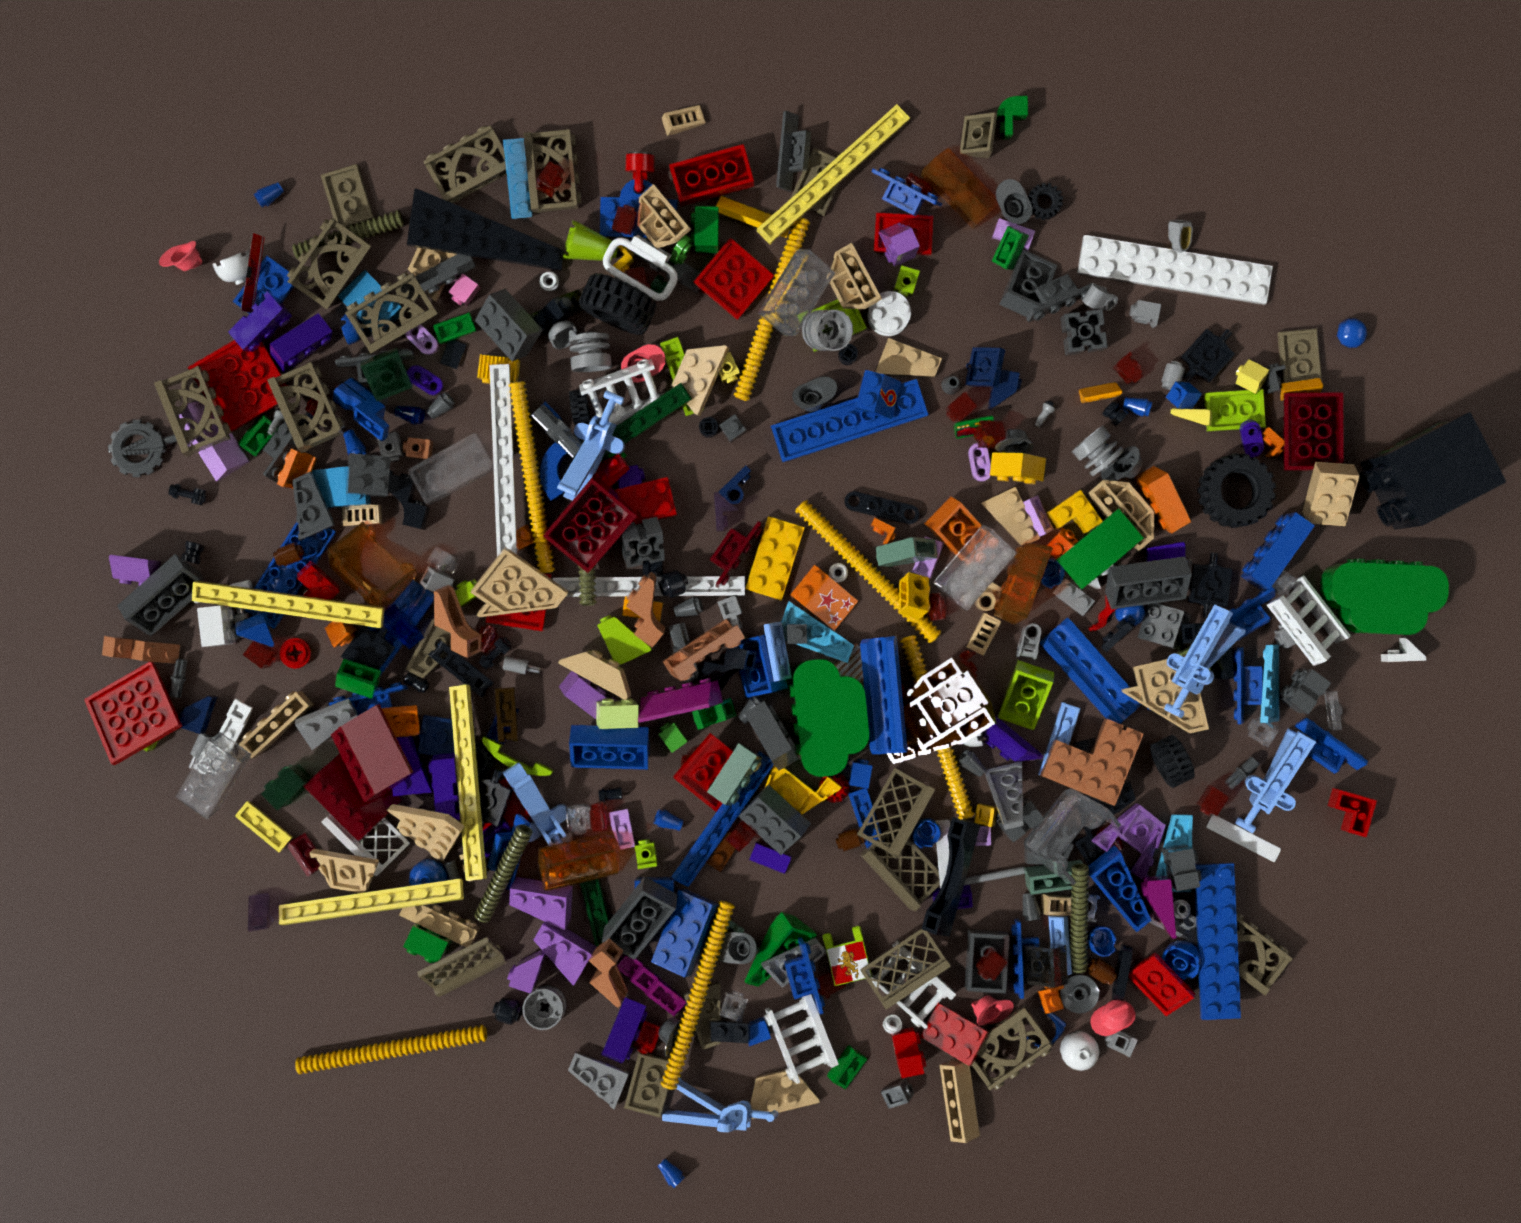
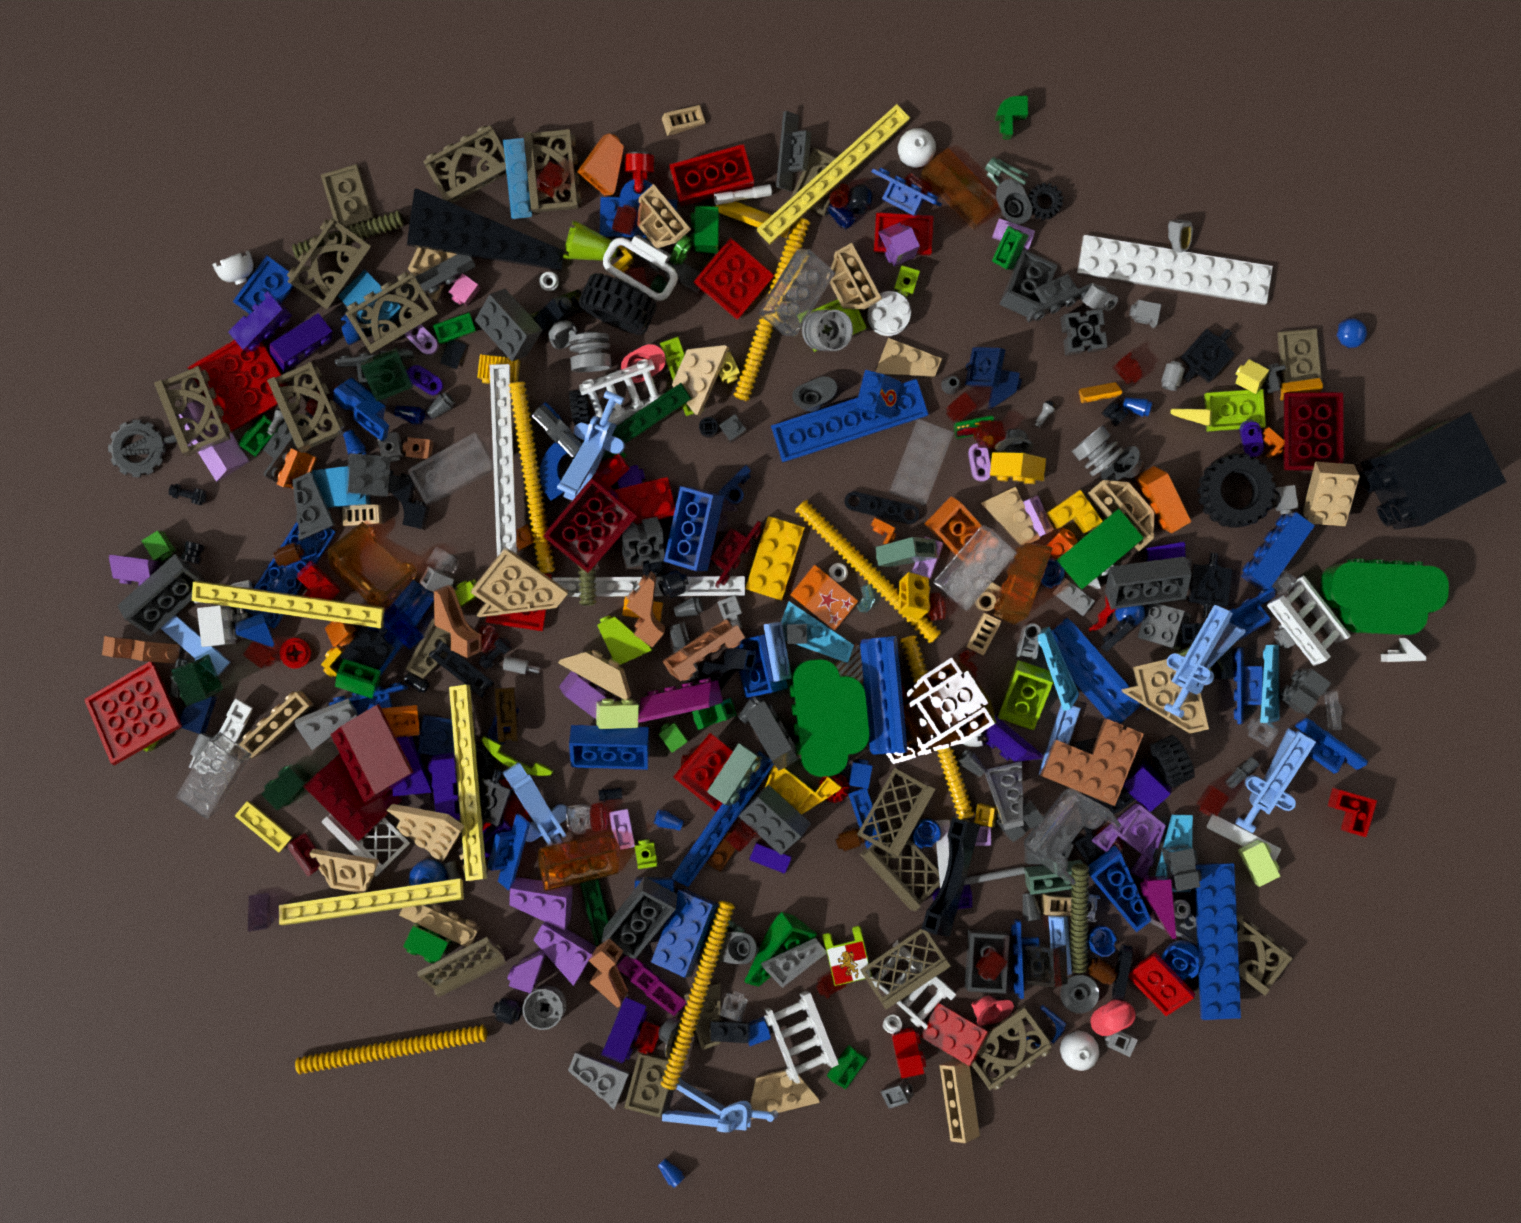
coral piece [159,241,202,271] -> none
red sticker [241,233,265,313] -> none
blue cone [253,182,284,208] -> none
olive piece [474,824,533,923] -> none
blue bracket [784,937,825,1015] -> none
black wheel [838,344,858,366] -> none
dark tan slope [960,112,997,159] -> none
orange bracket [1038,983,1064,1014] -> none
blue brick [1166,381,1202,409] -> none
none -> bright green brick [142,530,176,562]
none -> light blue tile [161,615,231,677]
none -> clear green brick [171,654,223,706]
none -> yellow bracket [321,647,344,677]
none -> orange slope [577,133,624,197]
none -> blue brick [664,486,724,571]
none -> white piece [714,184,772,205]
none -> clear blue cone [827,202,856,230]
none -> clear red cone [829,184,849,208]
none -> black head [847,184,873,215]
none -> clear light blue arm [857,584,875,613]
none -> clear brick [888,419,954,506]
none -> white cylinder [897,128,936,168]
none -> sand green plant [985,157,1028,187]
none -> medium azure wing [1038,627,1079,711]
none -> dark purple slope [1123,759,1171,812]
none -> yellowish green brick [1238,840,1280,887]
none -> light grey window [1273,485,1298,514]

